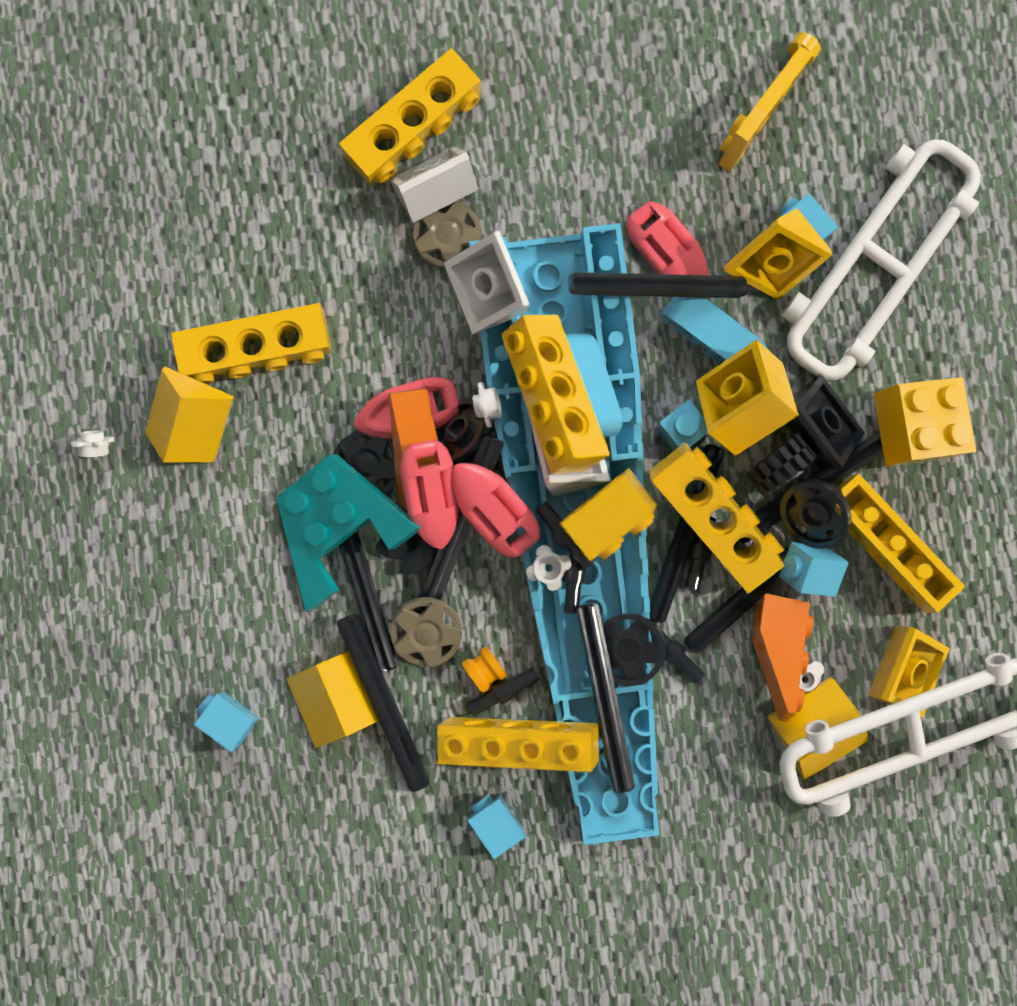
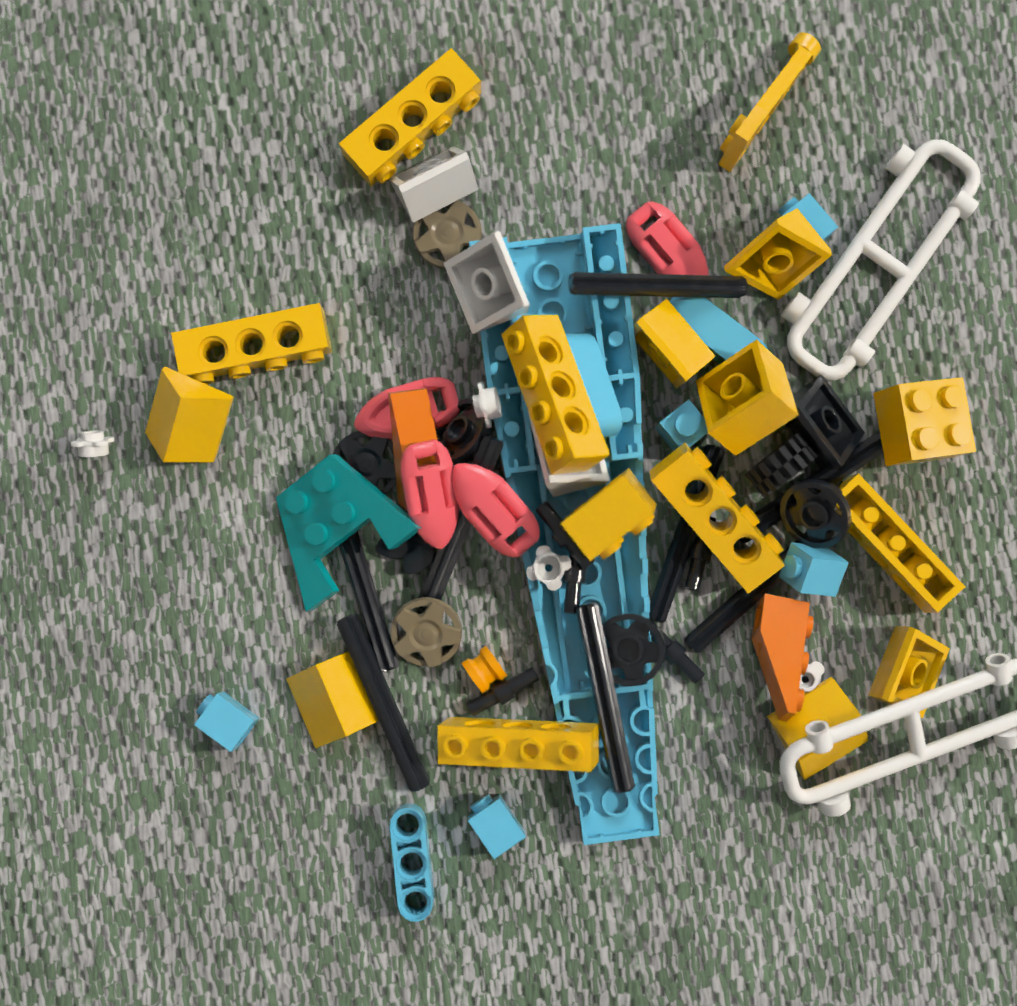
none -> medium azure beam [390,803,434,922]
none -> yellow slope [634,299,715,389]

